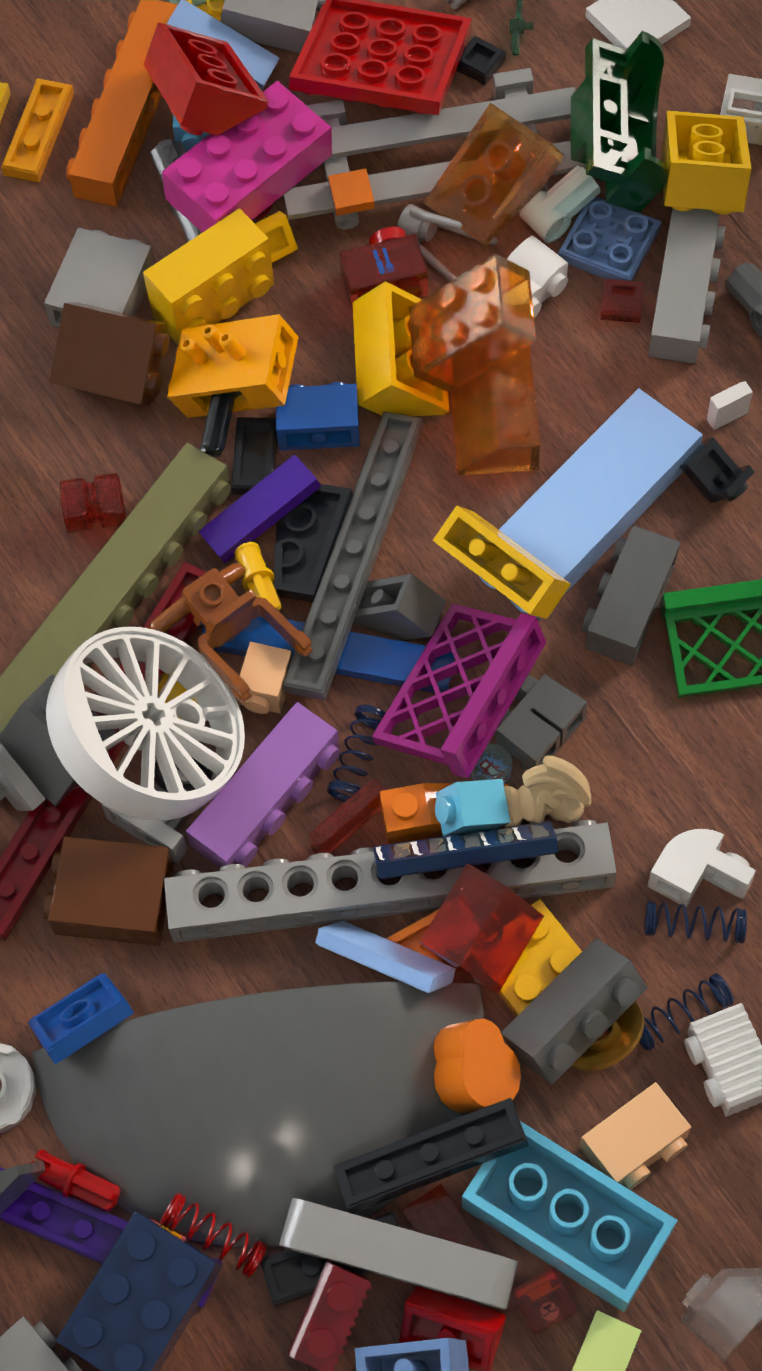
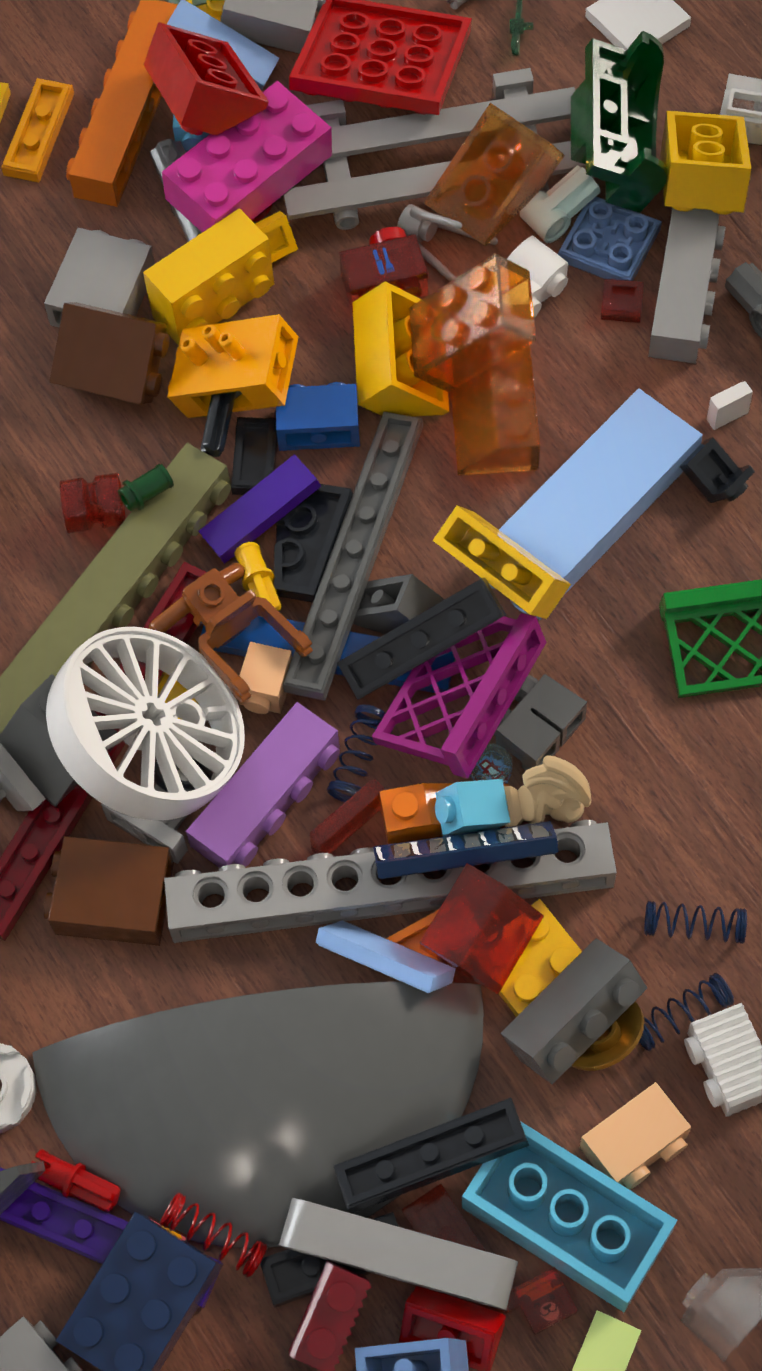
blue tile [28,973,134,1065] -> none
orange tile [328,168,375,216] -> none
orange piece [433,1019,521,1114] -> none
black tile [456,36,506,85] -> none
dark grey brick [581,525,681,666] -> none
white brick [647,829,756,908] -> none
none -> dark green pin [118,464,174,511]
none -> black tile [337,577,506,700]

